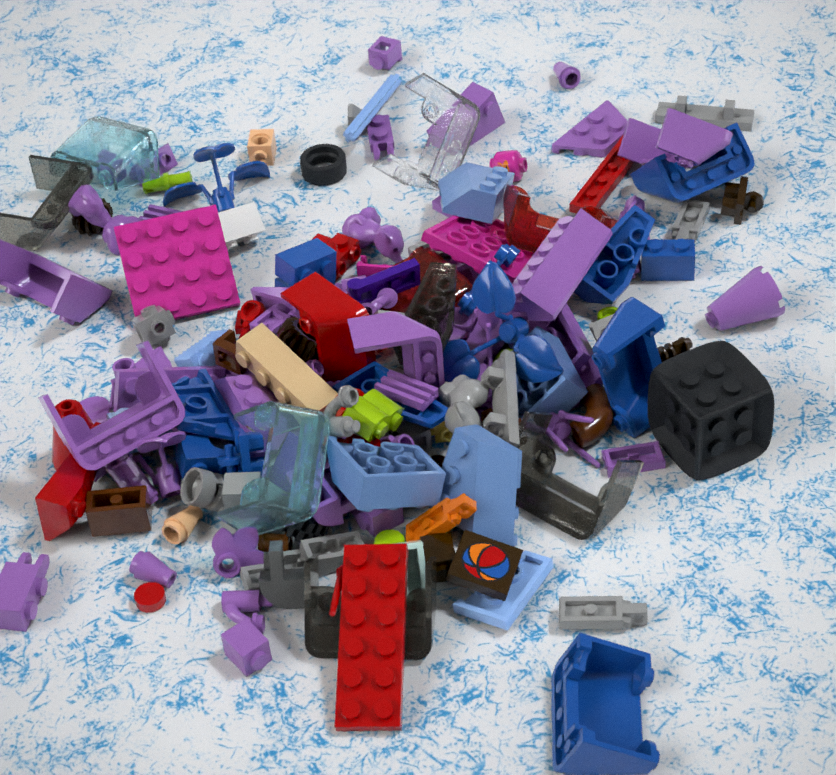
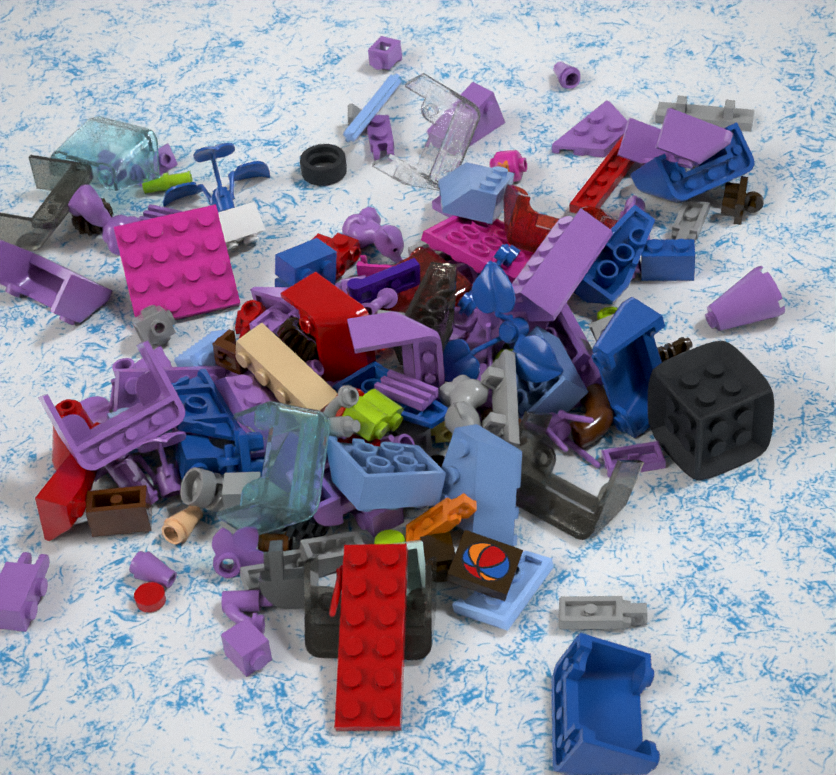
light nougat brick [247,129,277,165] -> none

